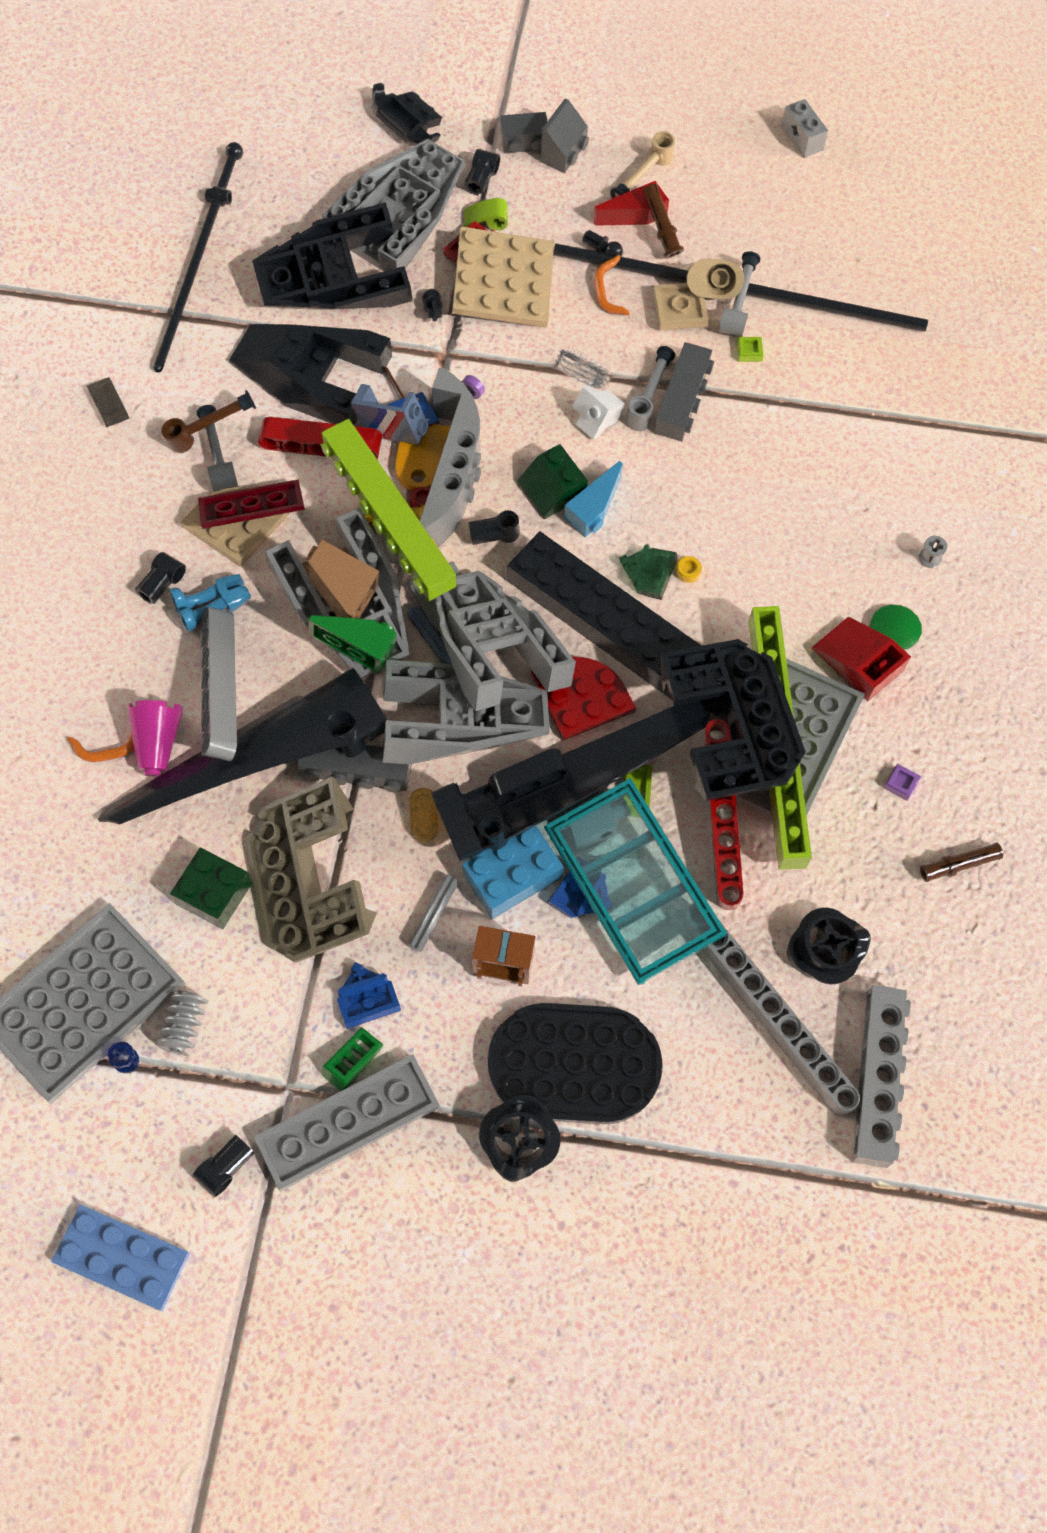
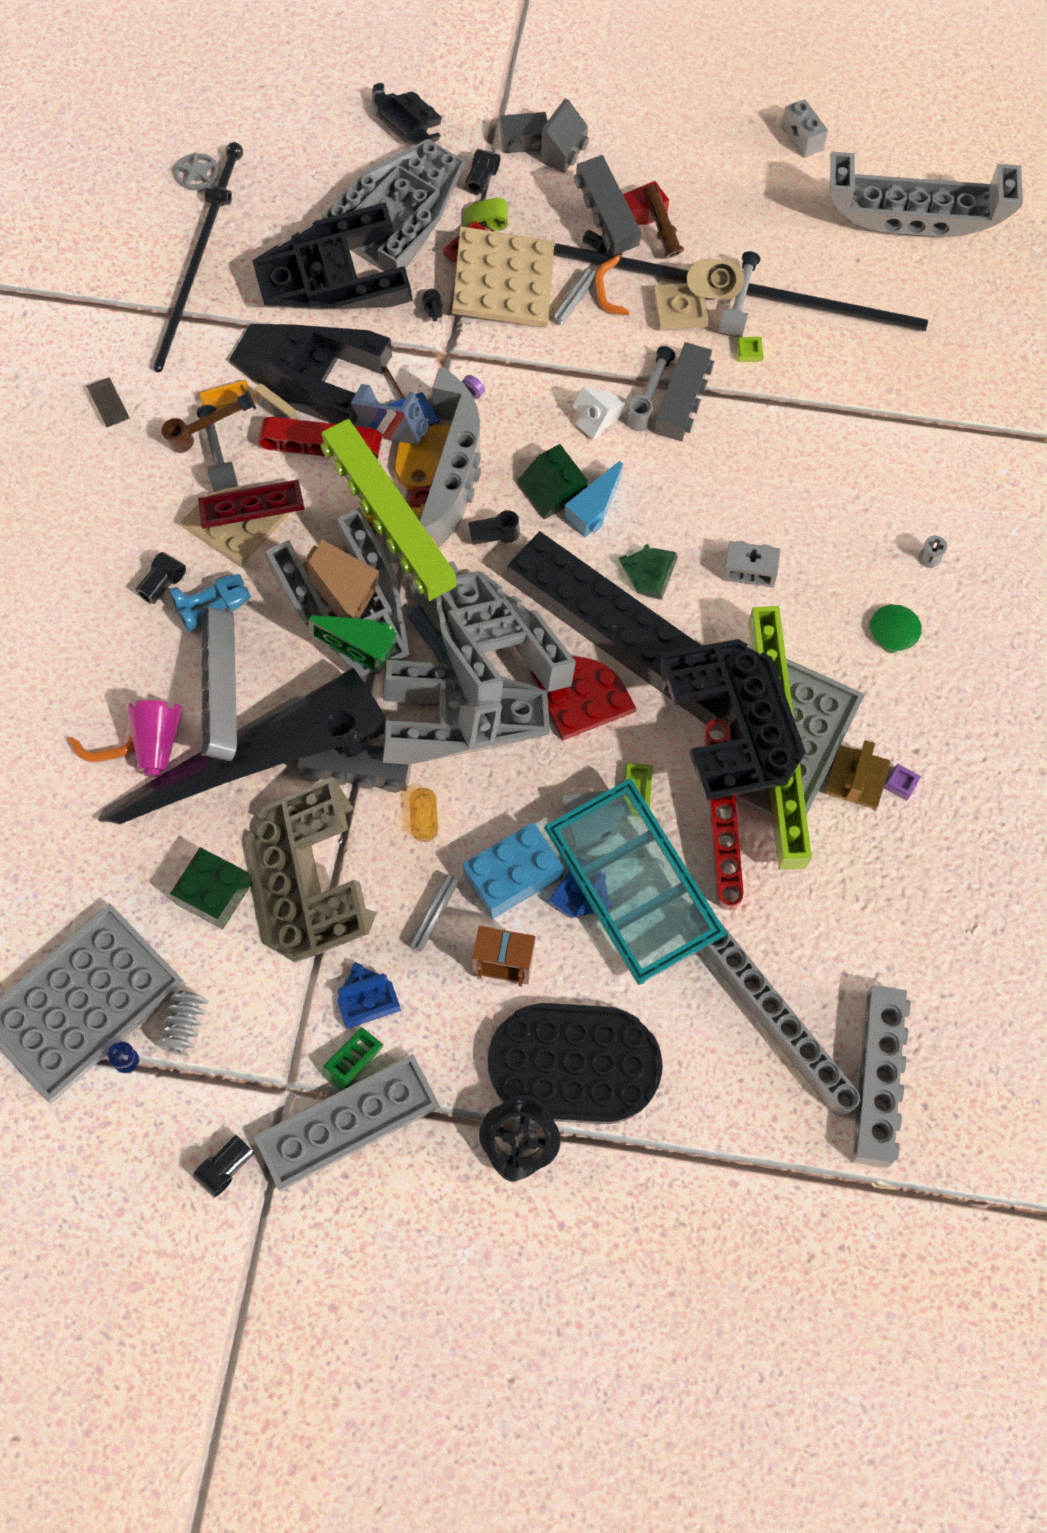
medium blue plate [51,1204,190,1312] -> none
black panel [431,700,713,861] -> none
clear brick [553,347,613,390] -> none
tan piece [610,131,675,199] -> none
yellow tile [675,556,702,583] -> none
black piece [787,907,871,985] -> none
red slope [811,616,911,702] -> none
reddish brown pin [920,842,1004,882] -> none
none -> light grey wheel [175,152,219,190]
none -> light orange tile [199,380,253,411]
none -> tan tile [254,384,298,420]
none -> light grey slope [457,700,502,748]
none -> light grey axle [552,268,596,325]
none -> dark grey brick [574,155,641,255]
none -> light grey brick [723,541,781,588]
none -> pearl gold bracket [825,740,890,809]
none -> light grey slope [830,151,1023,237]

